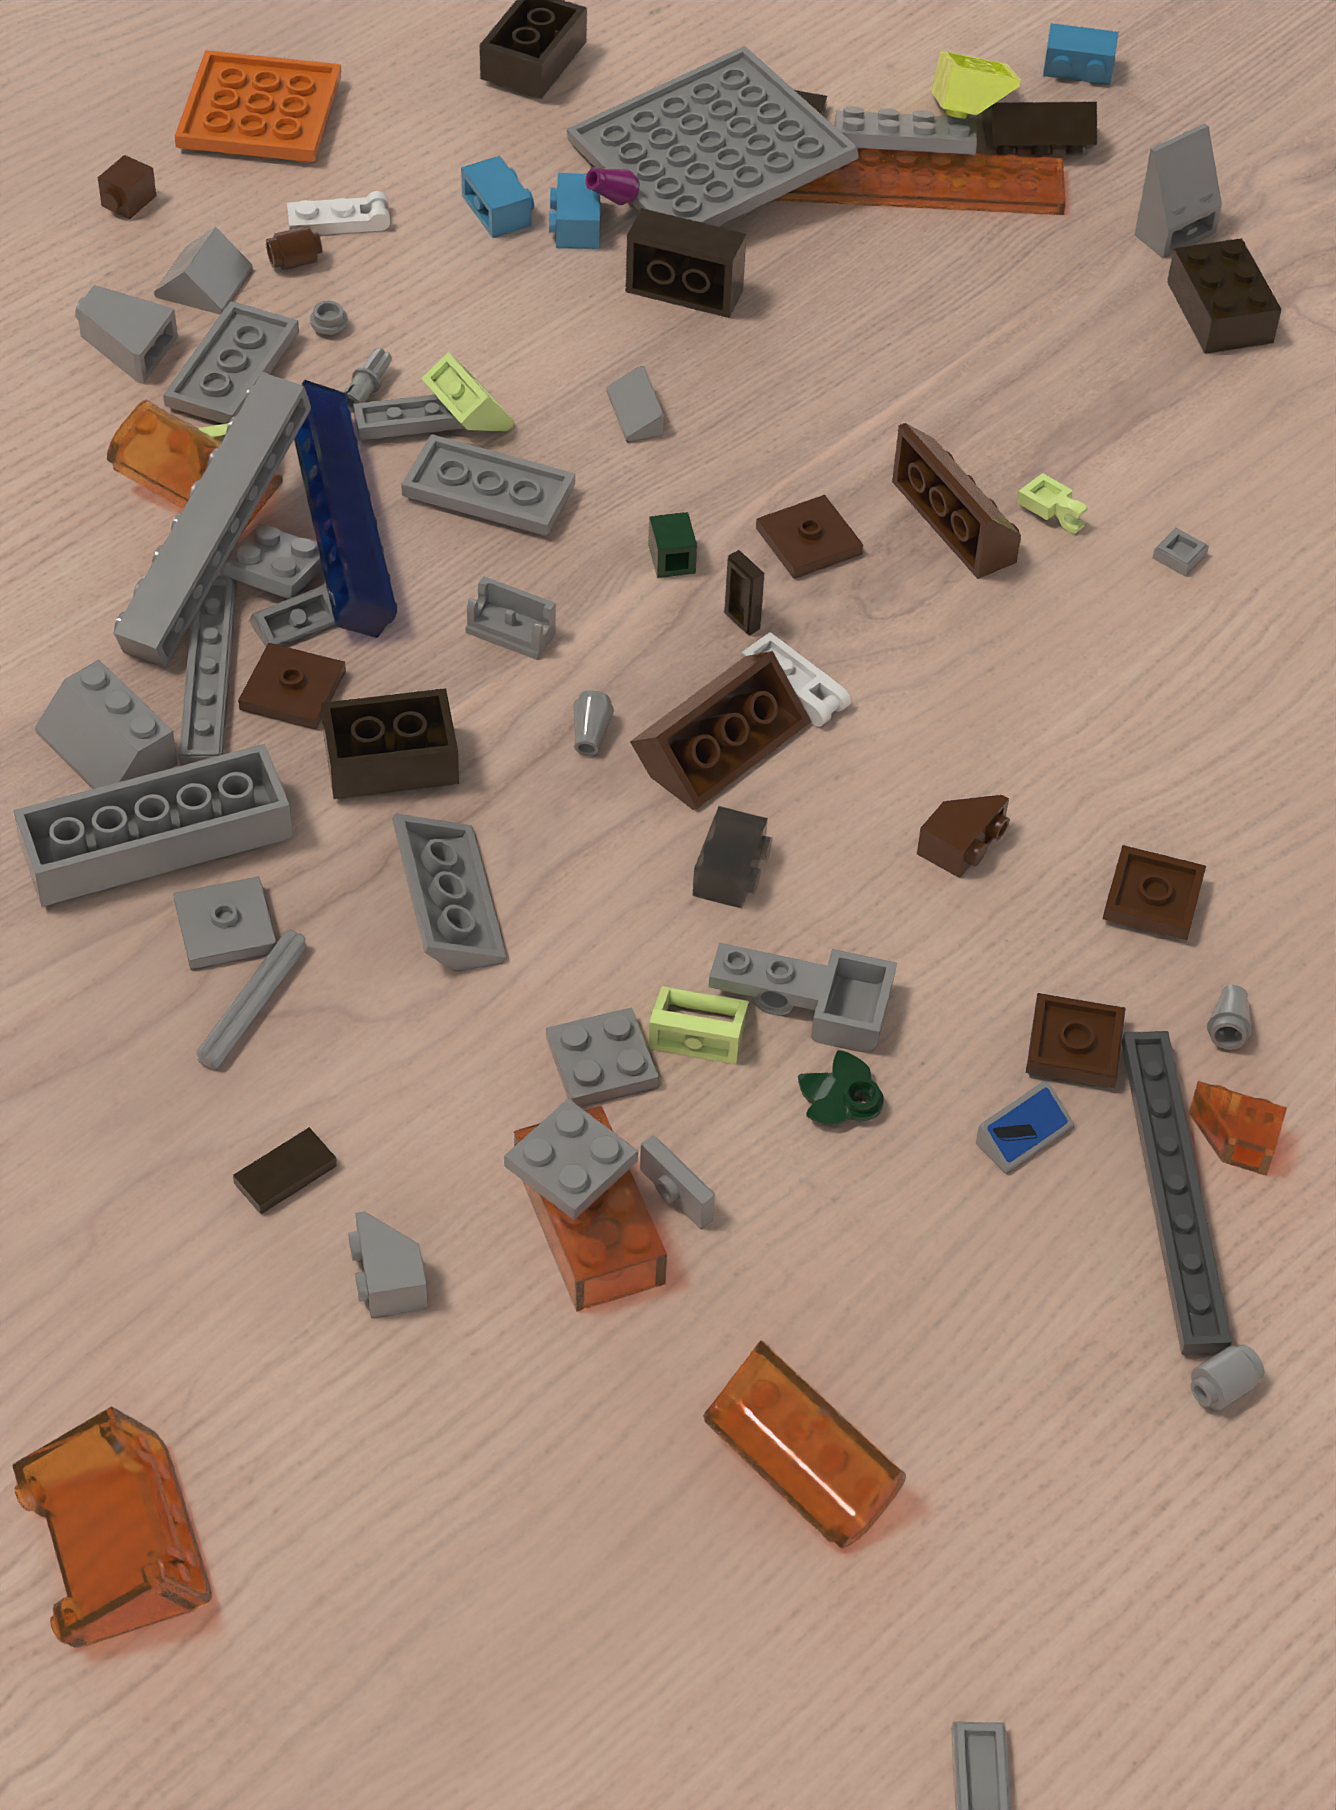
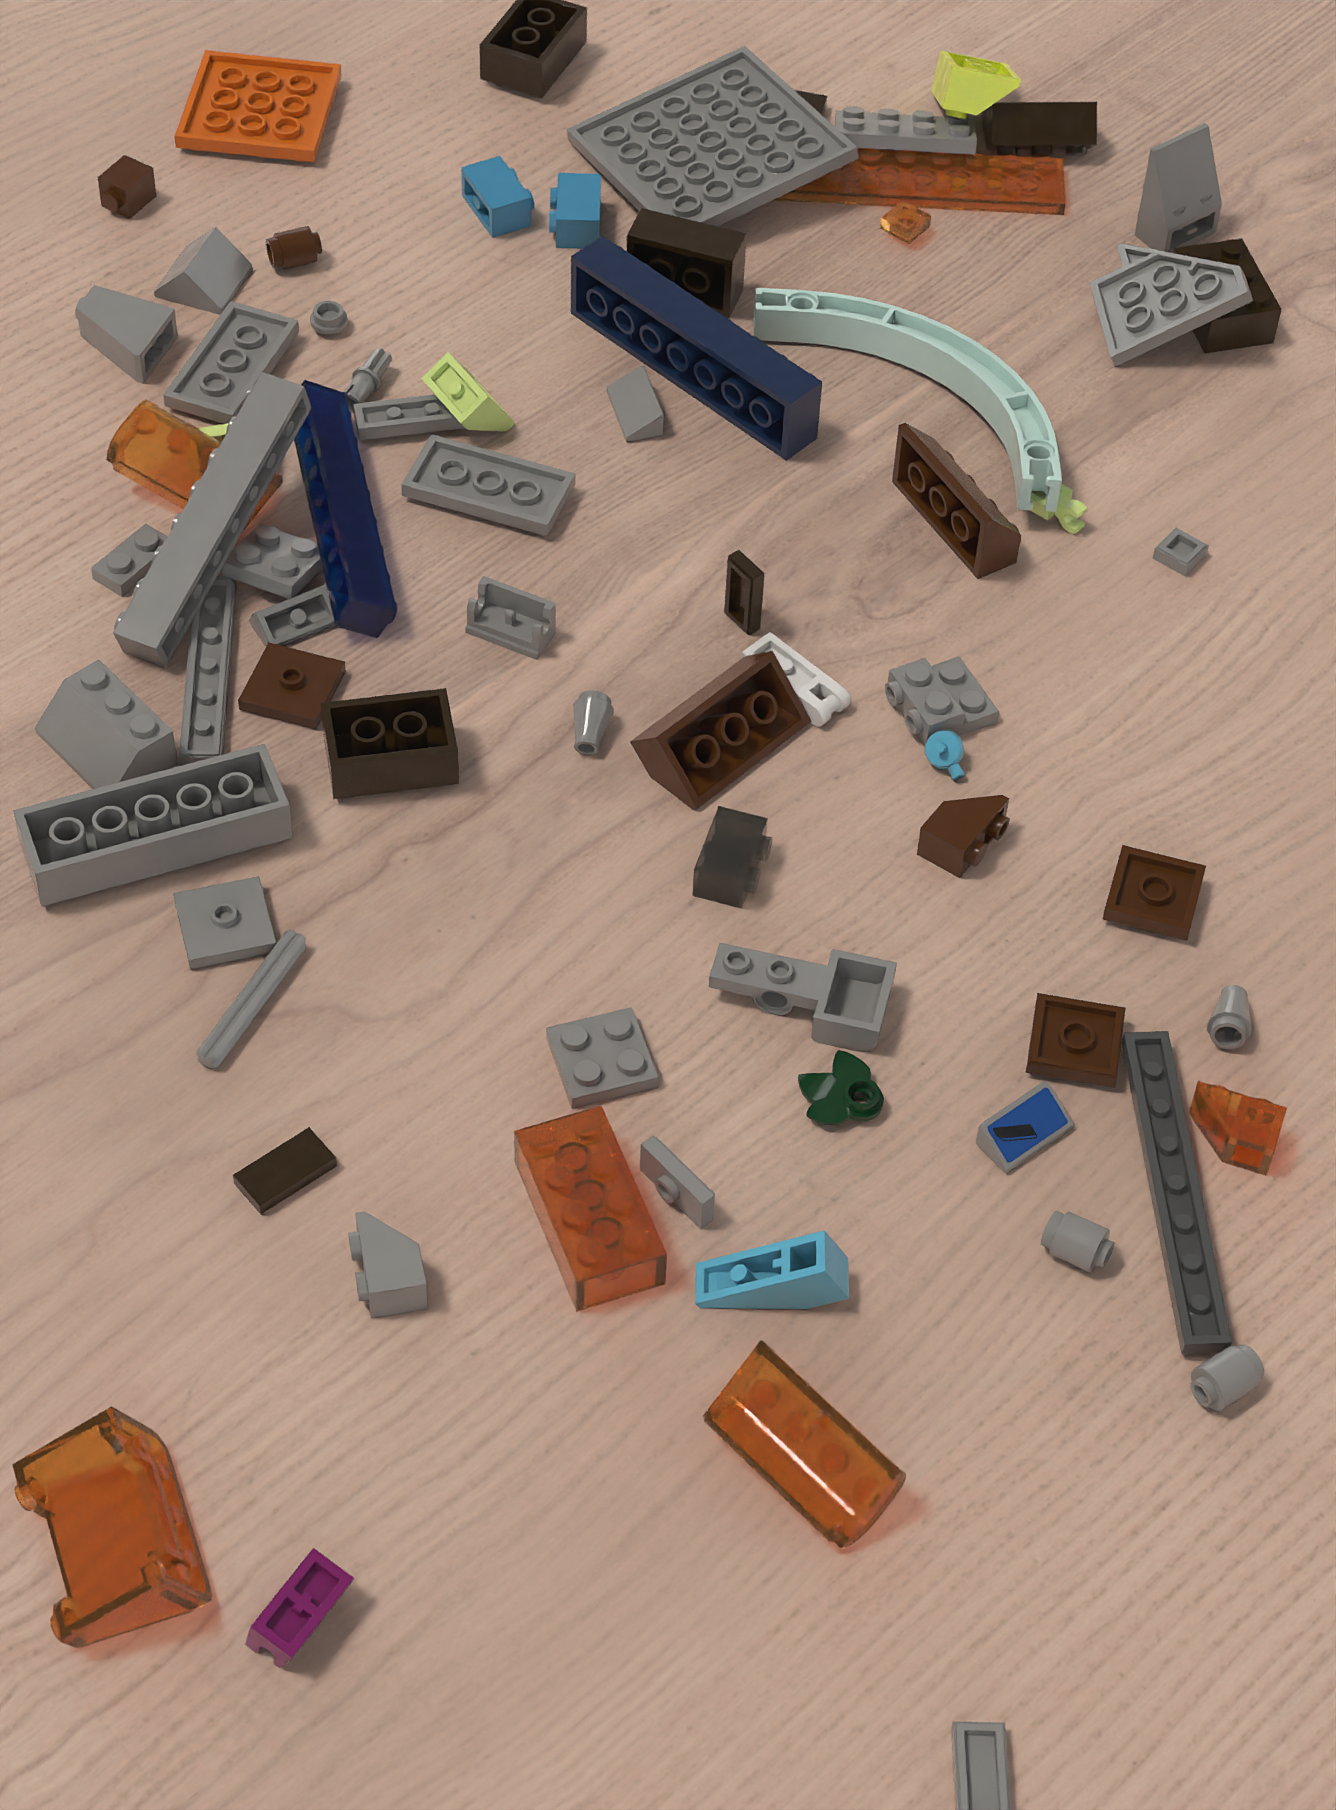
white plate [287,191,391,235] -> none
light grey slope [392,813,507,971] -> none
light grey plate [504,1098,638,1220] -> none
magenta cone [585,168,640,205] -> none
dark green brick [648,512,697,578] -> none
yellowish green tile [649,986,749,1064] -> none
reddish brown plate [756,494,863,579] -> none
dark azure brick [1043,23,1118,85] -> none
none -> light grey plate [91,524,168,597]
none -> magenta hinge [245,1548,354,1668]
none -> dark blue brick [571,236,822,461]
none -> medium azure slope [695,1230,849,1309]
none -> light aqua piece [753,288,1062,512]
none -> clear orange plate [880,200,932,244]
none -> light grey plate [885,656,999,746]
none -> medium azure piece [925,730,965,781]
none -> light grey brick [1041,1211,1115,1273]
none -> light grey wing [1090,243,1253,366]

